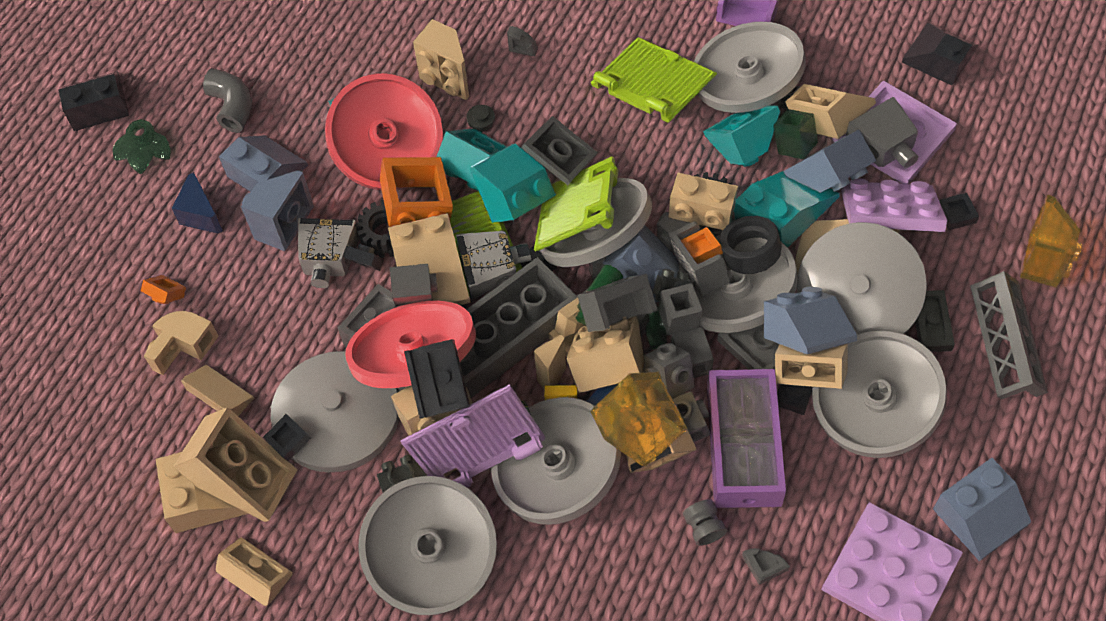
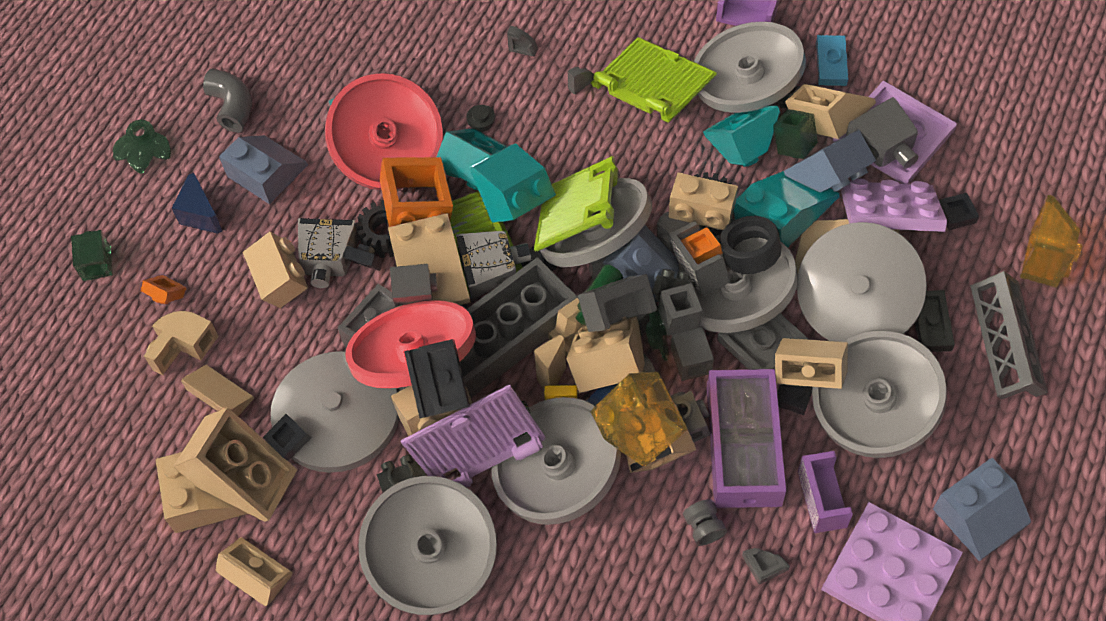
black slope [58,71,129,131] -> none
sand blue slope [241,170,314,251] -> none
tan slope [413,19,469,100] -> none
dark grey slope [521,116,598,185] -> none
dark grey brick [644,343,694,400] -> none
sand blue slope [764,287,857,354] -> none
black slope [901,22,978,86] -> none
none -> clear green brick [71,230,113,281]
none -> tan brick [243,232,308,308]
none -> dark grey tile [567,67,594,95]
none -> medium lavender panel [798,451,853,533]
none -> dark azure plate [816,35,848,86]

